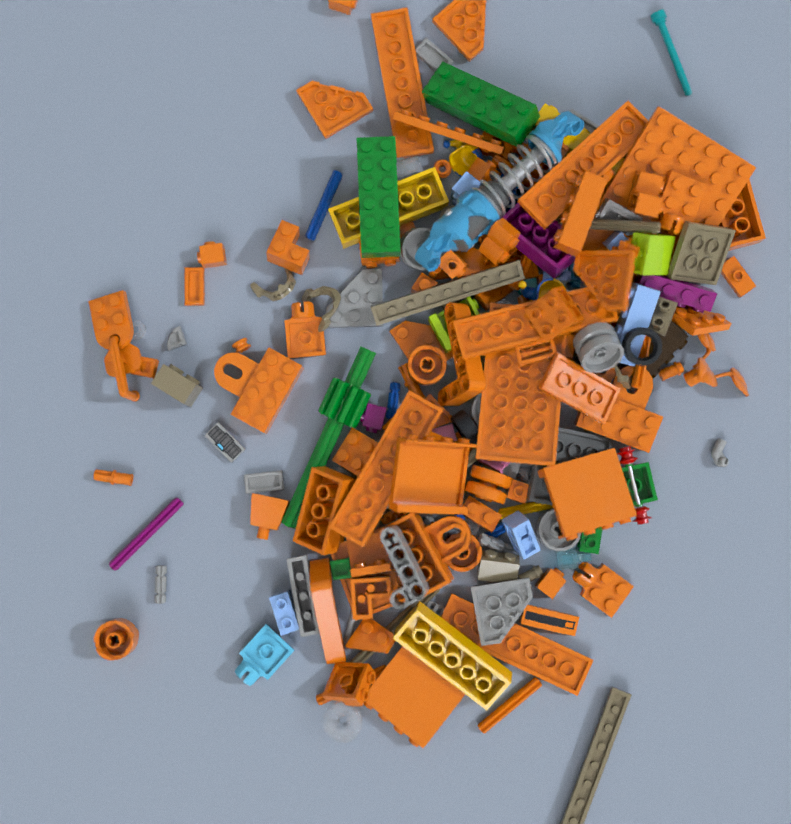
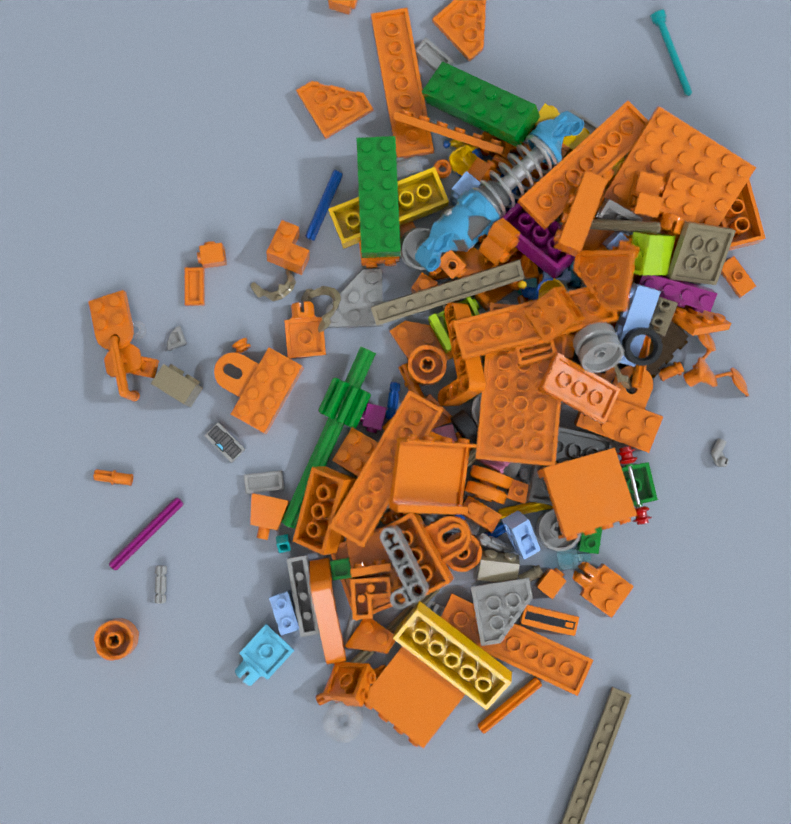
none -> teal piece [276,534,291,553]

